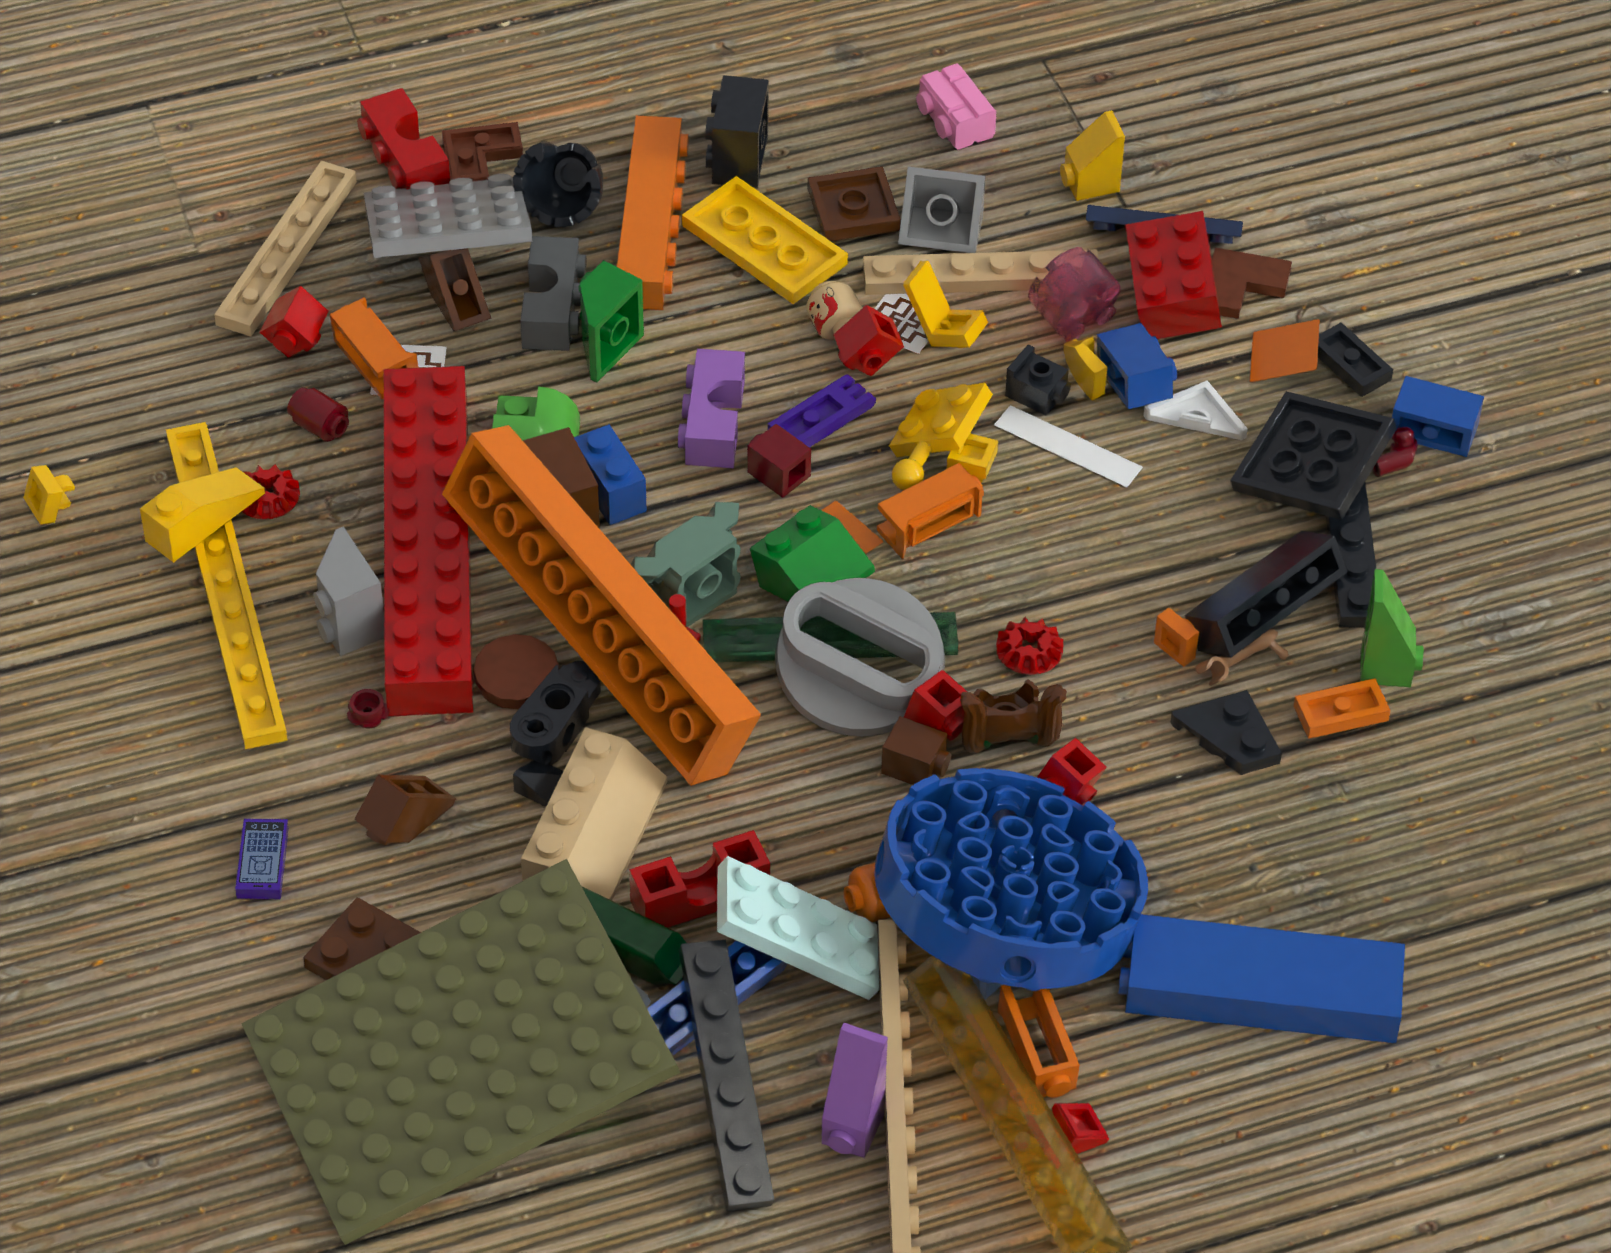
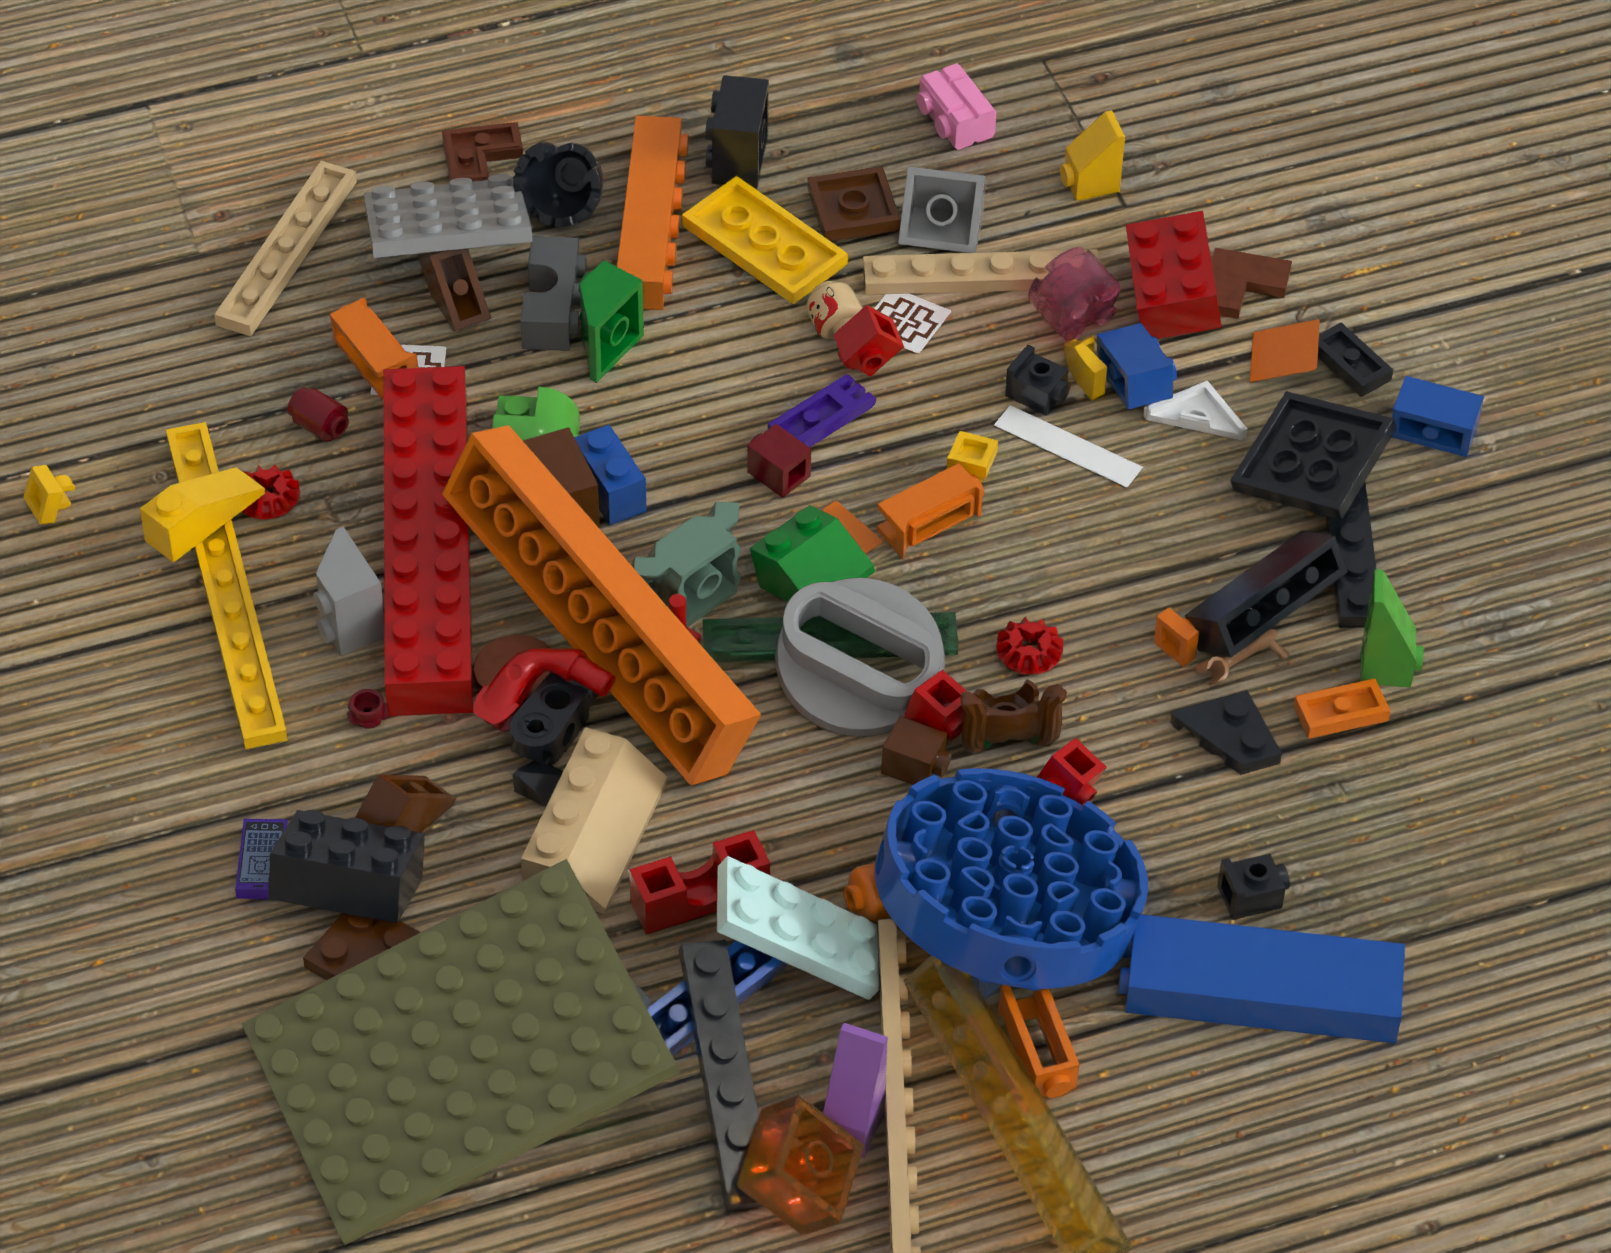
red brick [259,286,329,358] -> none
red arch [357,88,450,190] -> none
dark green piece [582,886,687,986] -> none
medium lavender arch [678,349,745,468] -> none
yellow plate [889,383,993,491] -> none
yellow bracket [903,261,988,348] -> none
red slope [1052,1103,1109,1158] -> none
dark blue plate [1086,205,1243,244] -> none
dark red arm [1372,427,1418,477] -> none
none -> black brick [268,810,425,923]
none -> red piece [473,648,616,732]
none -> clear orange brick [737,1095,864,1235]
none -> black brick [1217,853,1290,920]

